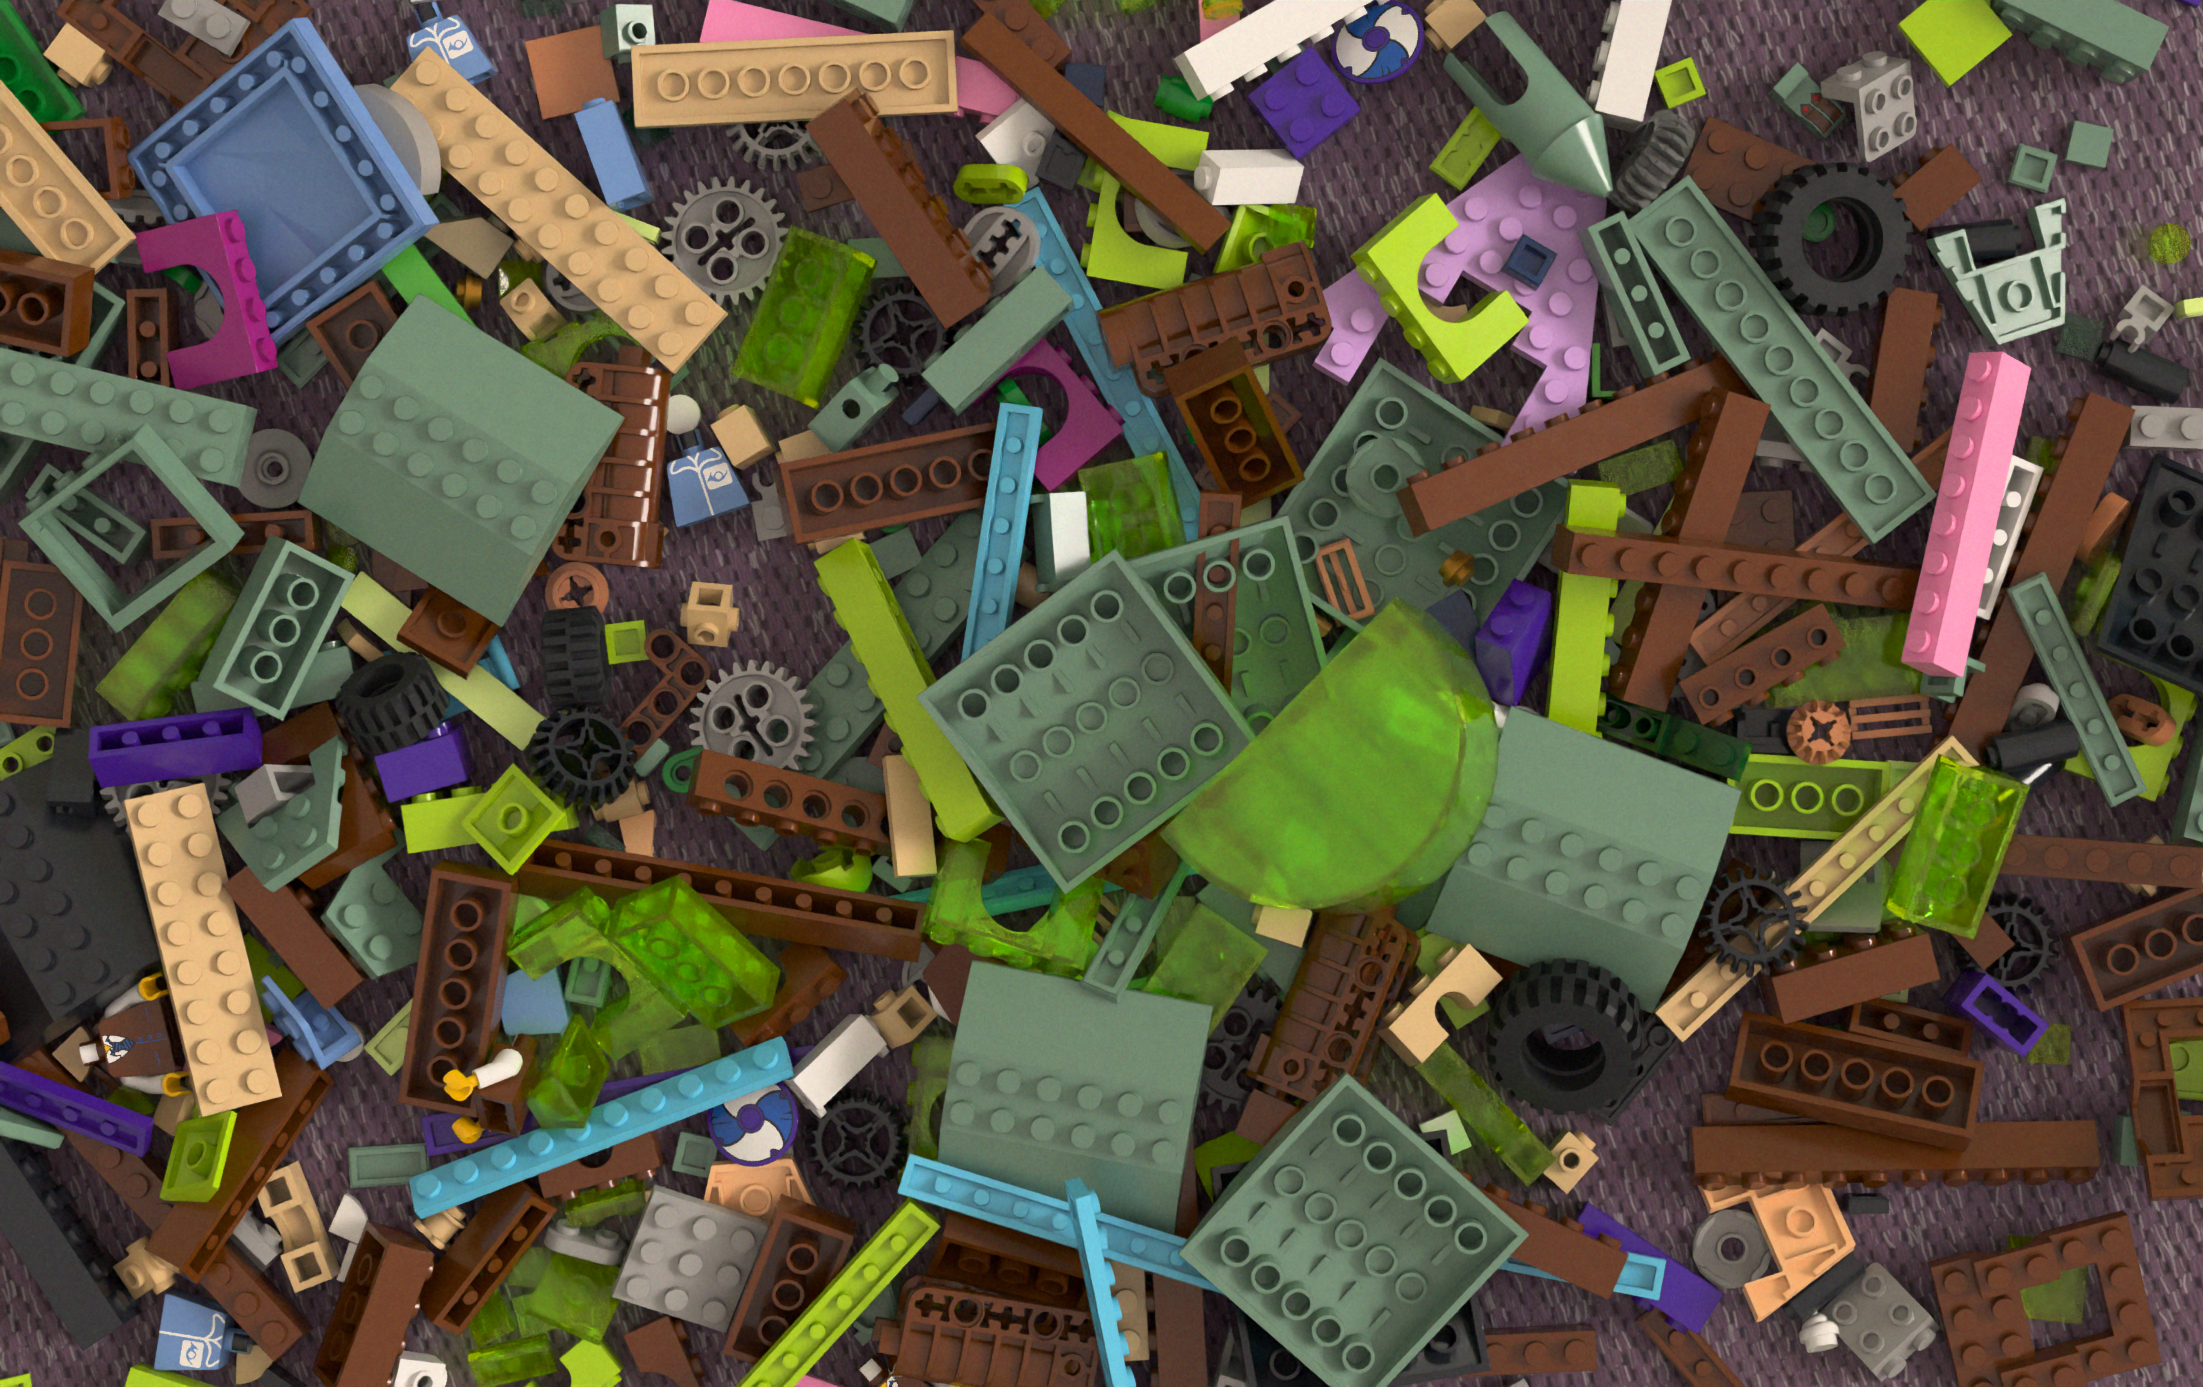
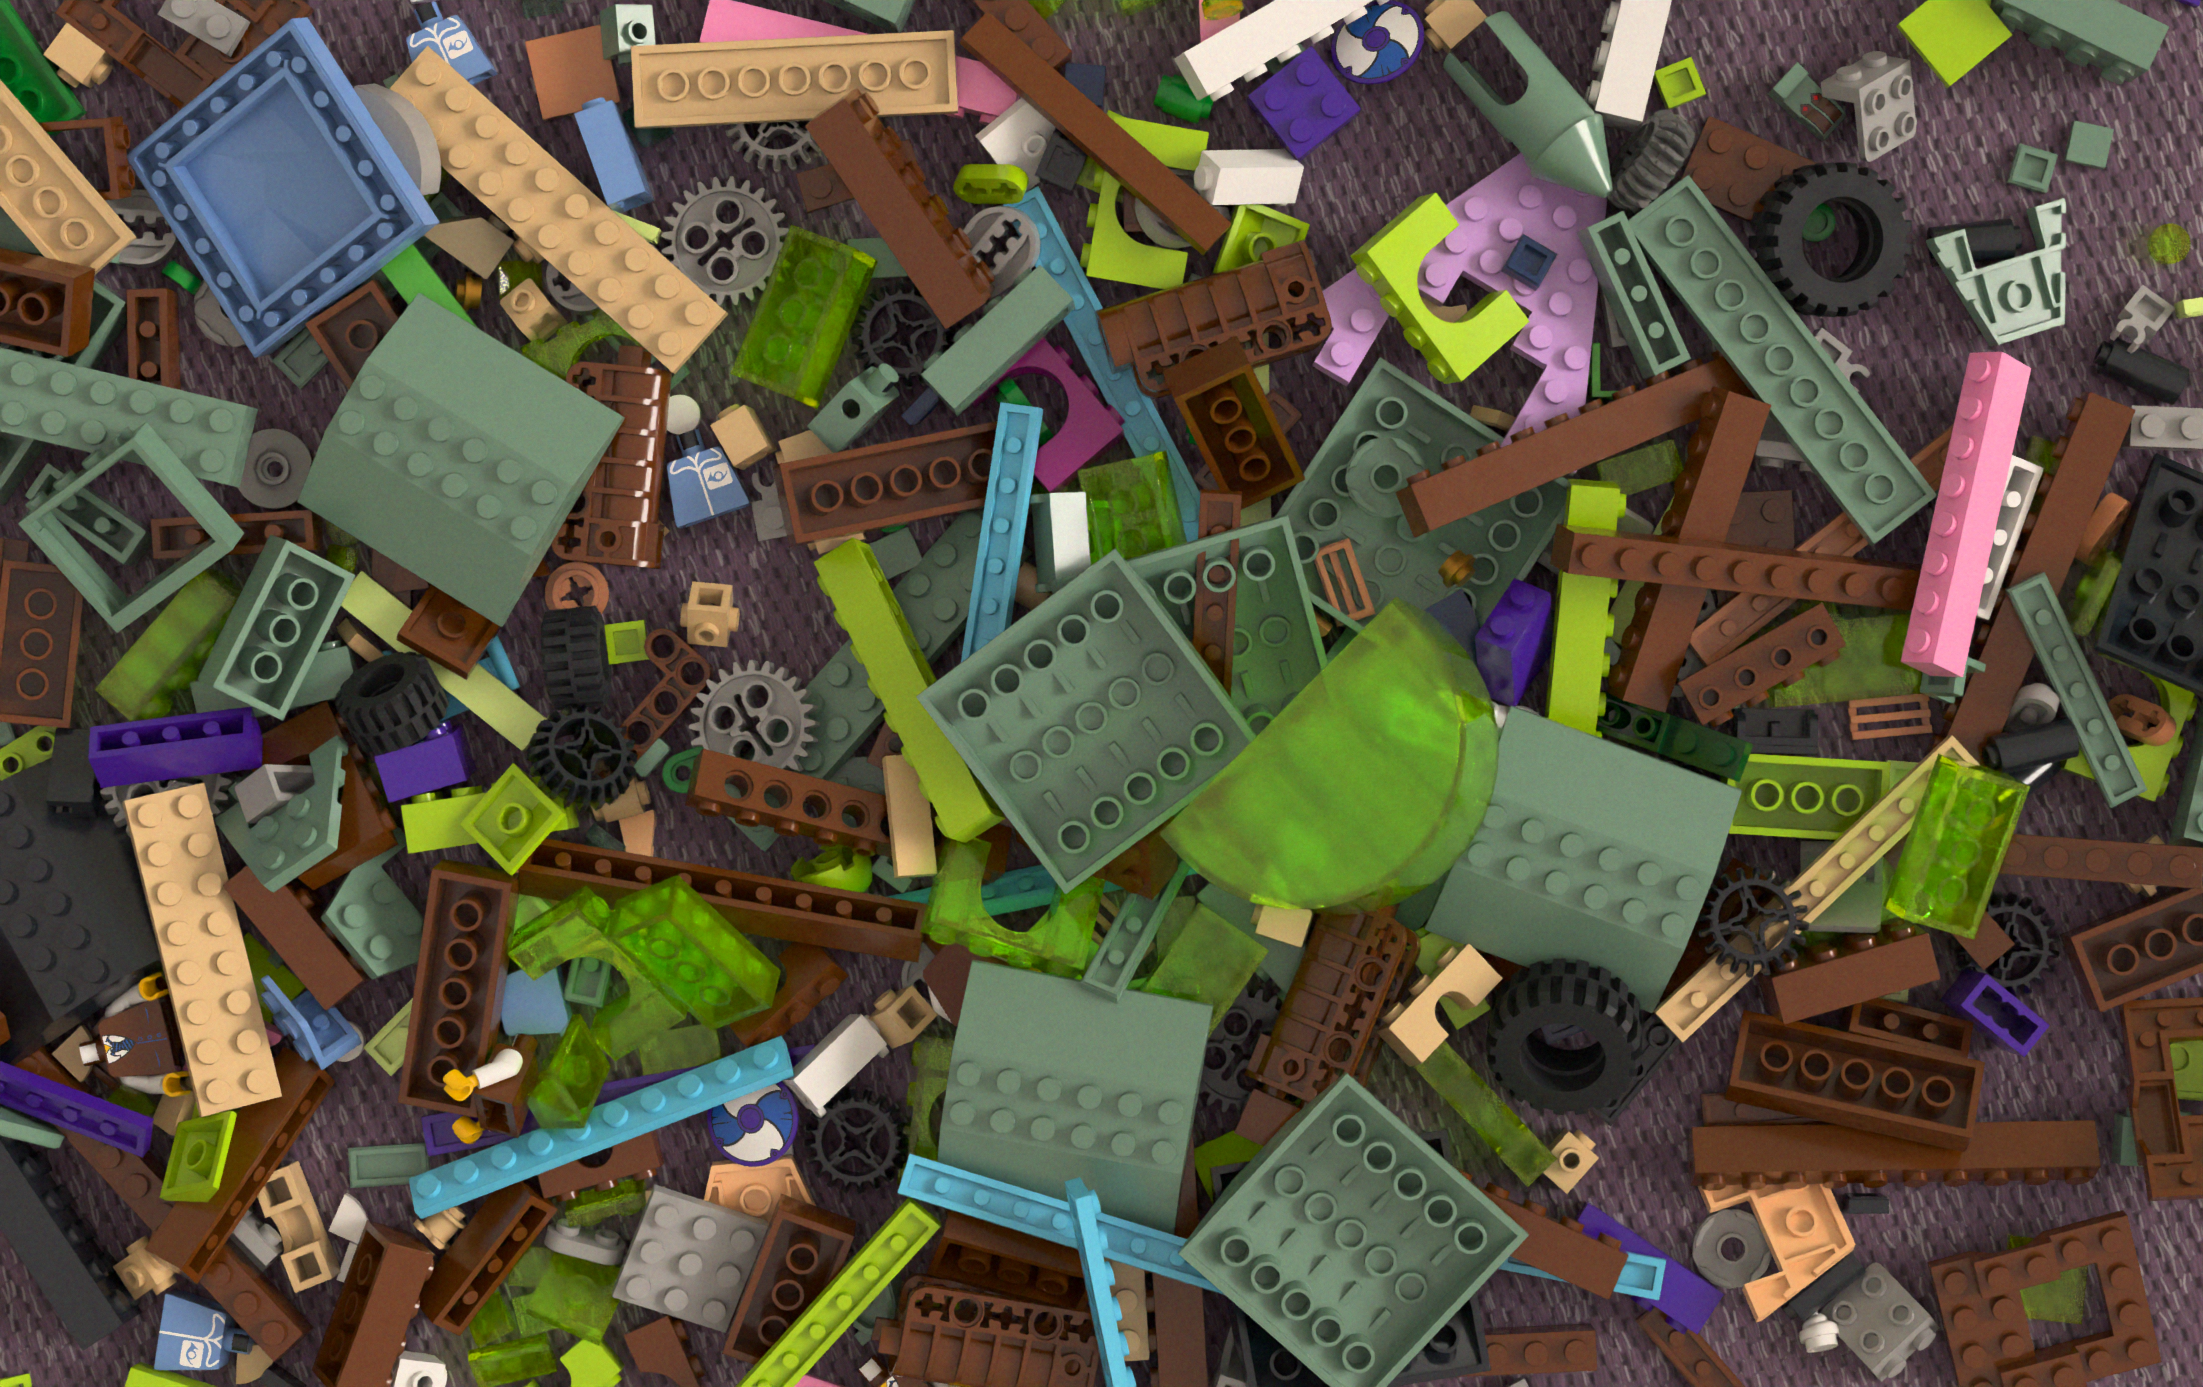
magenta arch [134,210,278,390] -> none
sand green tile [672,1130,718,1179] -> none
clear neon green slope [1267,204,1317,248] -> none
tile [1418,1108,1471,1155] -> none
lime plate [1428,106,1502,192] -> none
nougat gear [1787,700,1852,765] -> none
reddish brown brick [1865,287,1942,455] -> none
reddish brown brick [1890,143,1982,236] -> none
clear neon green tile [2026,1023,2071,1065] -> none
clear green tile [2054,313,2105,362] -> none

